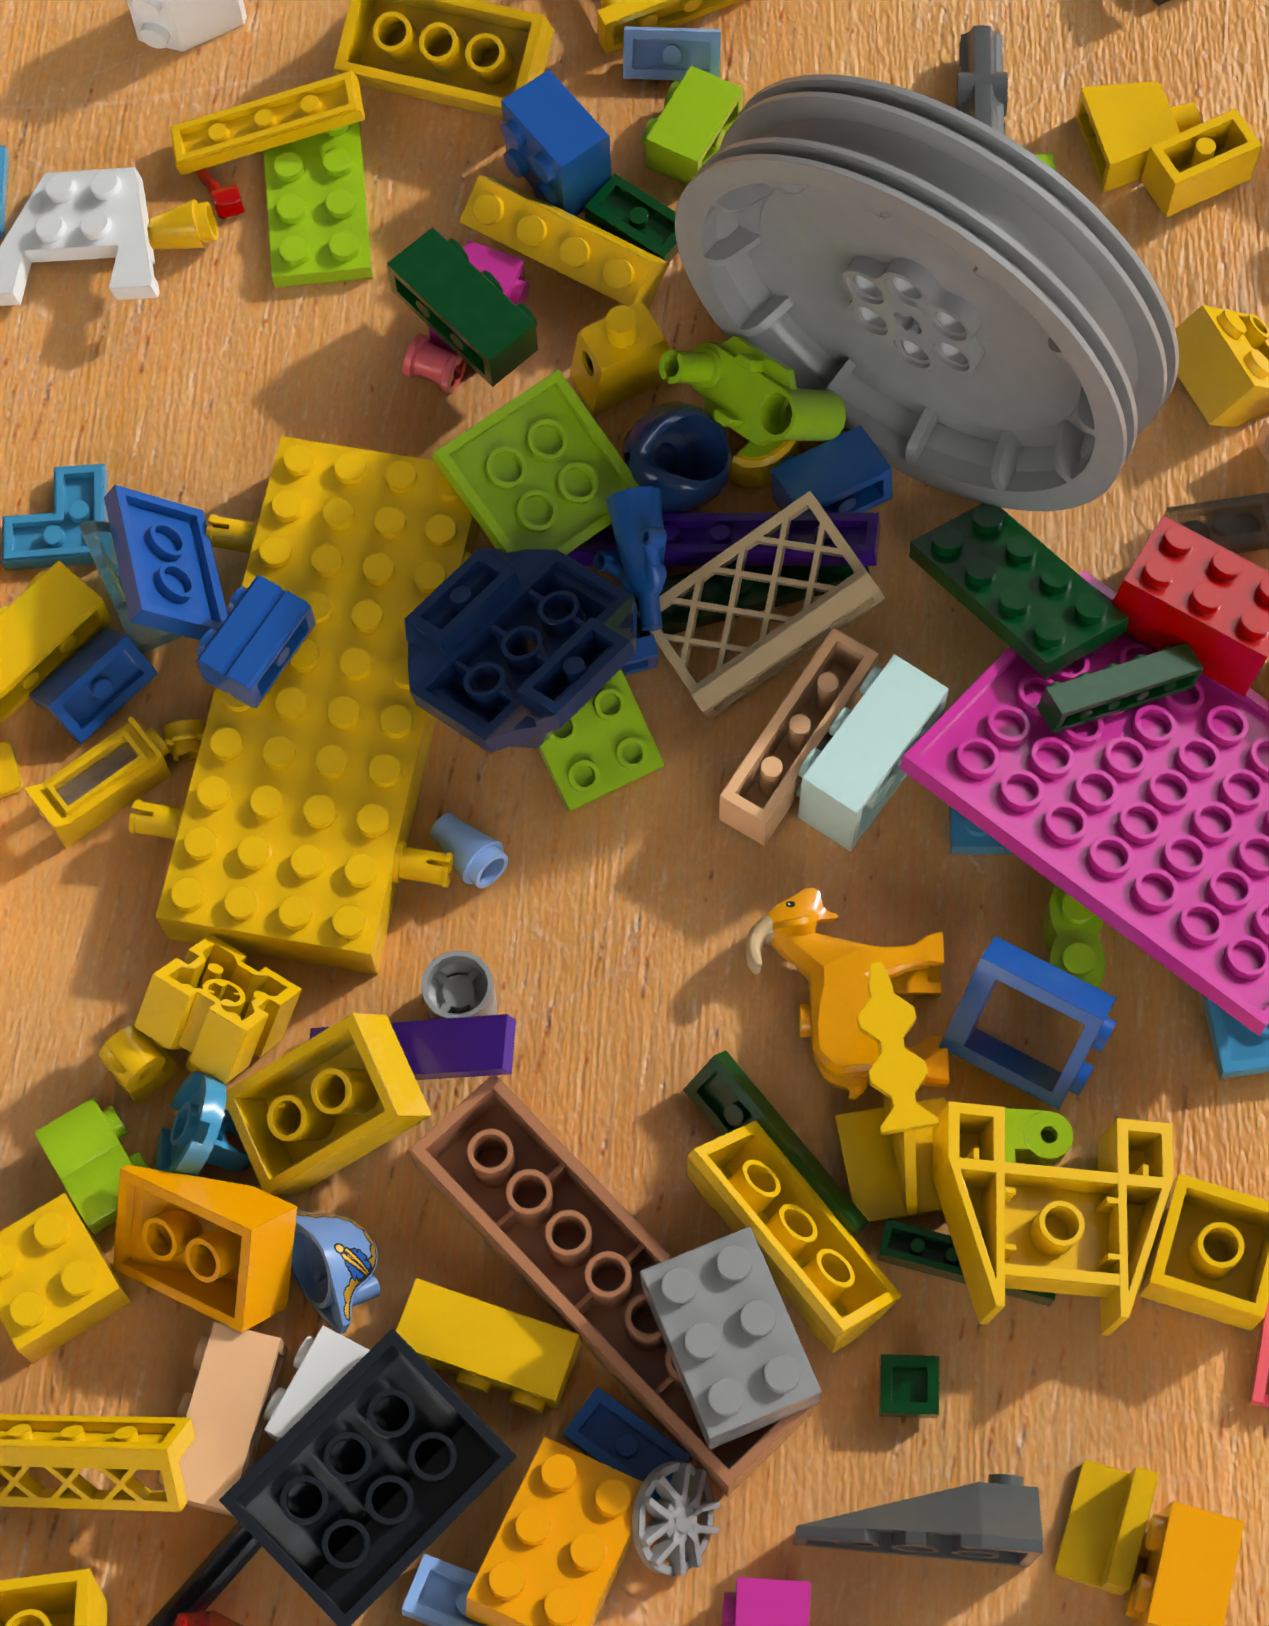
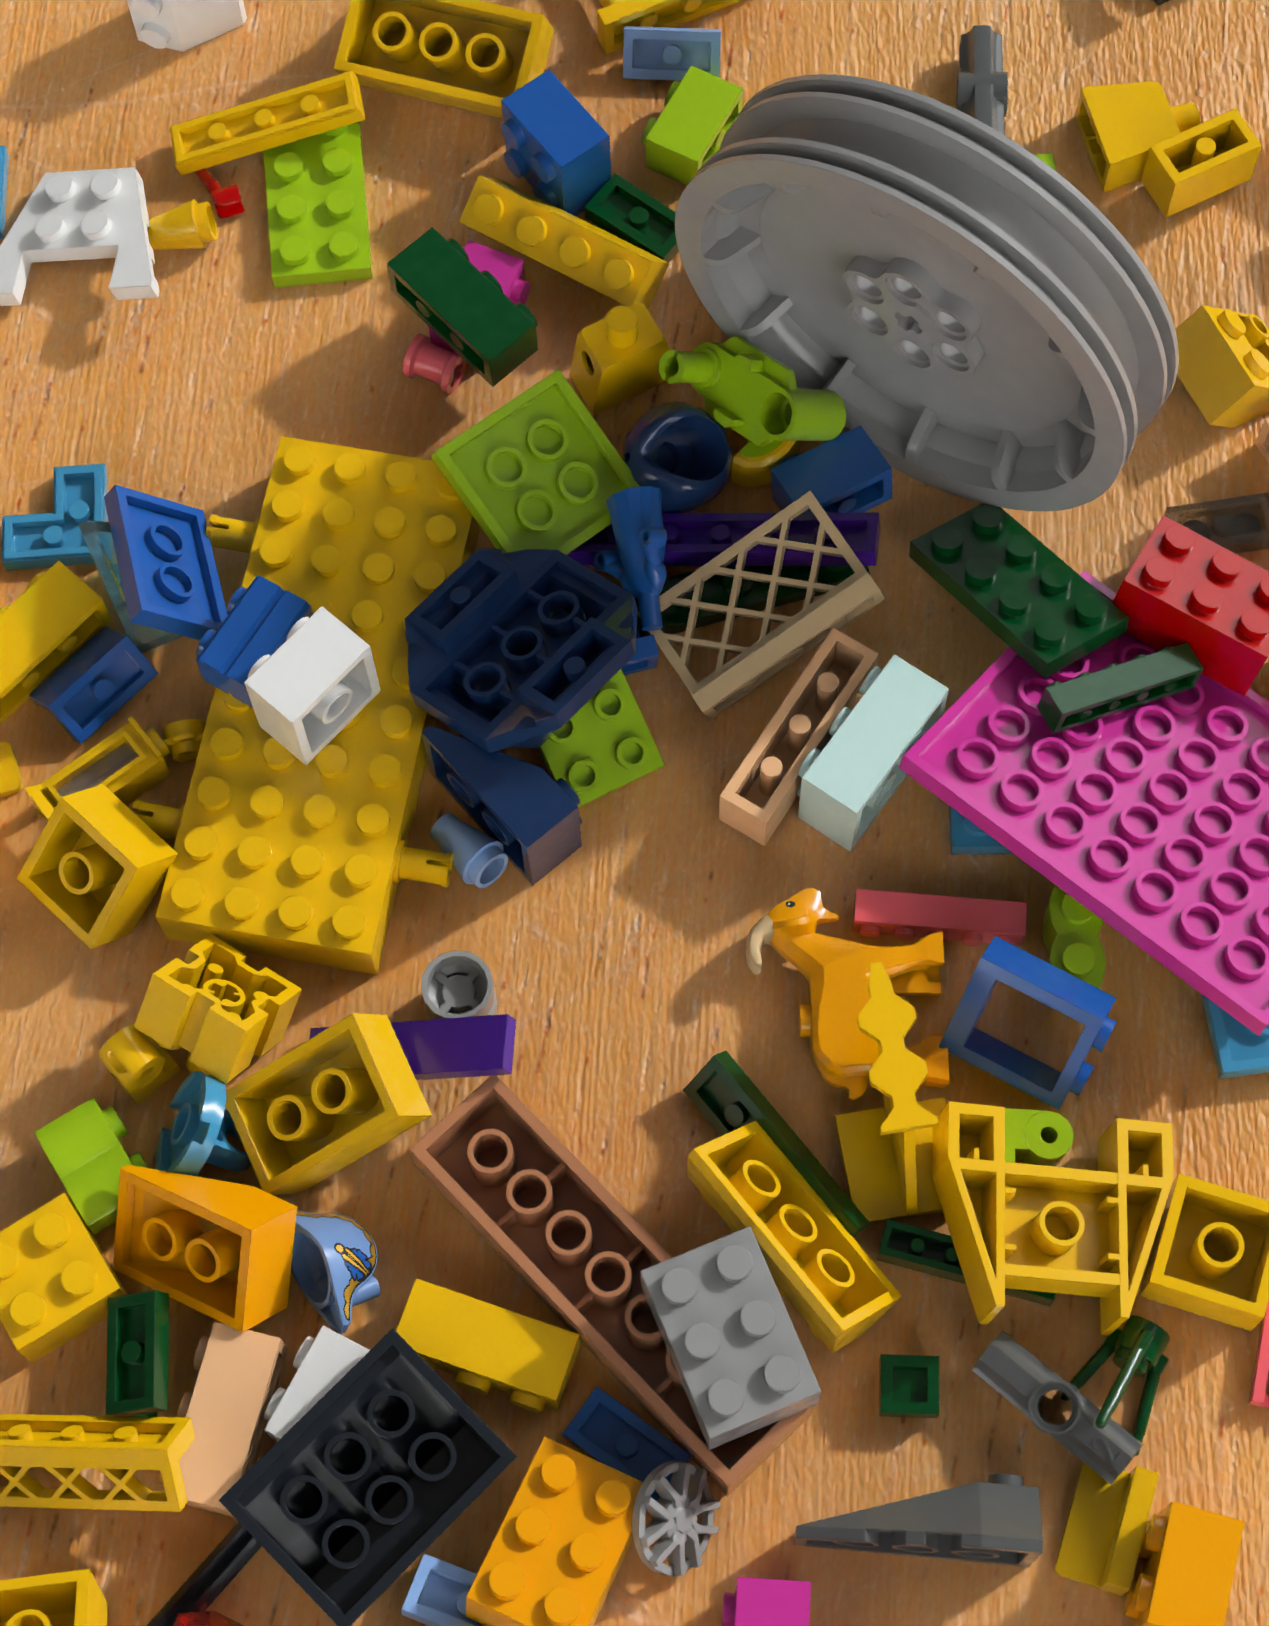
none -> yellow brick [17,784,178,949]
none -> dark green panel [106,1290,169,1417]
none -> white brick [244,606,381,765]
none -> dark blue slope [422,725,582,886]
none -> coral piece [852,889,1027,947]
none -> dark grey piece [972,1331,1143,1485]
none -> dark green plant [1060,1315,1170,1457]

